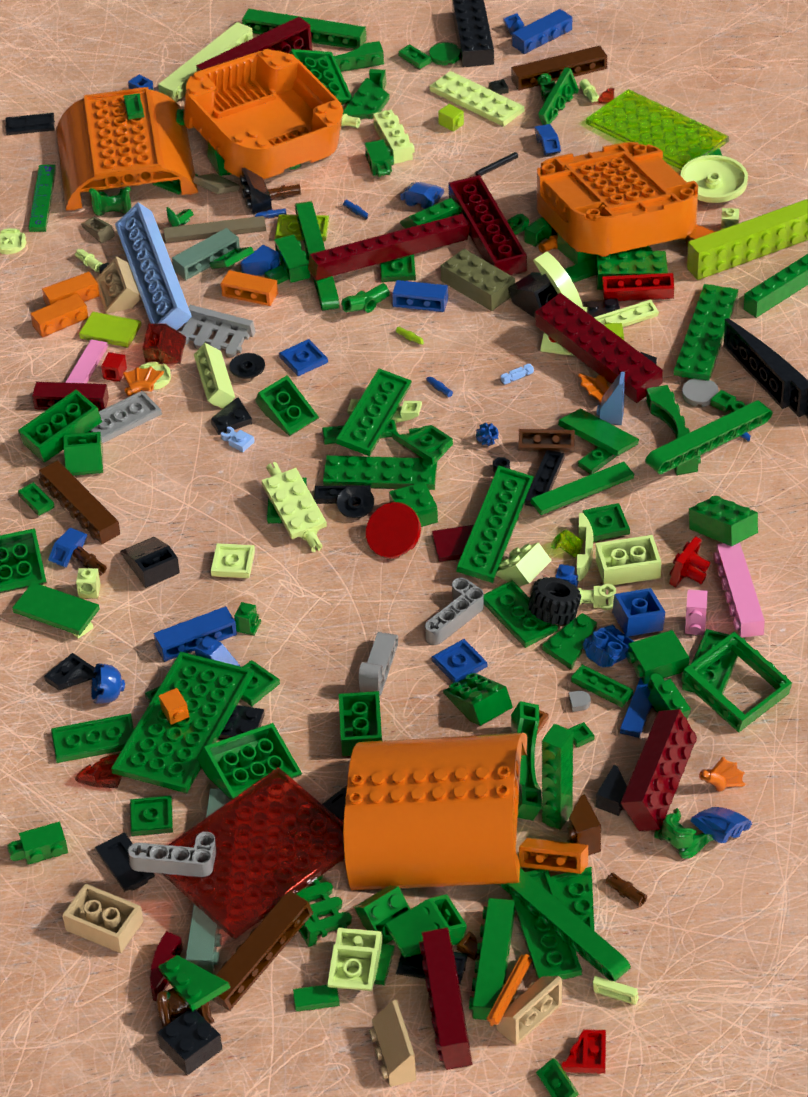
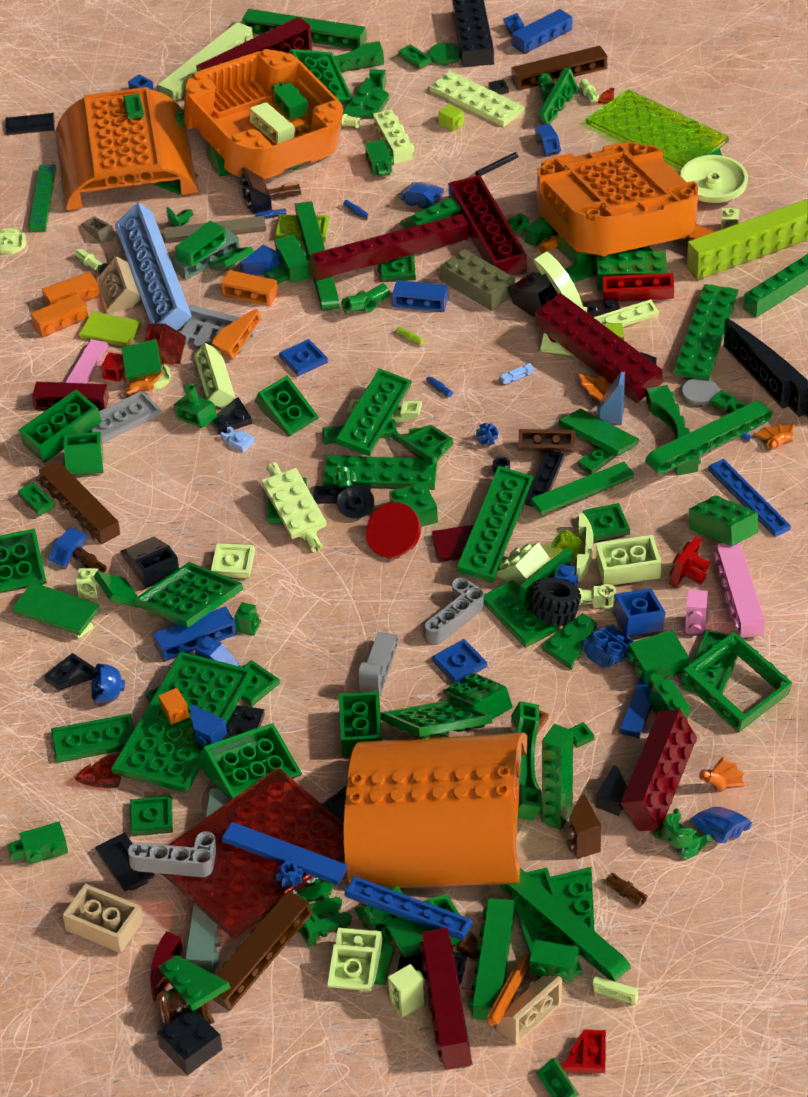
green hair [89,186,131,216] -> none
dark tan tile [193,173,240,194] -> none
black dish [230,353,265,379] -> none
green tile [293,984,340,1012] -> none
tan slope [369,1000,416,1087] -> none
orange brick [519,838,588,874] -> none
light grey tile [569,691,591,712] -> none
green plate [571,664,633,707] -> none
none -> green tile [94,571,139,608]
none -> green tile [122,339,162,381]
none -> green plate [133,562,243,628]
none -> green brick [173,384,217,428]
none -> green brick [175,220,227,268]
none -> blue slope [190,704,227,746]
none -> orange slope [212,309,262,360]
none -> blue tile [222,822,348,885]
none -> yellowish green brick [250,102,295,144]
none -> green brick [271,81,308,121]
none -> blue gear [276,861,303,888]
none -> green gear [332,467,356,489]
none -> blue tile [344,876,473,941]
none -> green plate [381,699,493,739]
none -> yellowish green brick [388,964,425,1018]
none -> green tile [519,548,573,603]
none -> green brick [529,940,579,982]
none -> blue tile [708,459,791,537]
none -> orange arm [753,424,795,449]

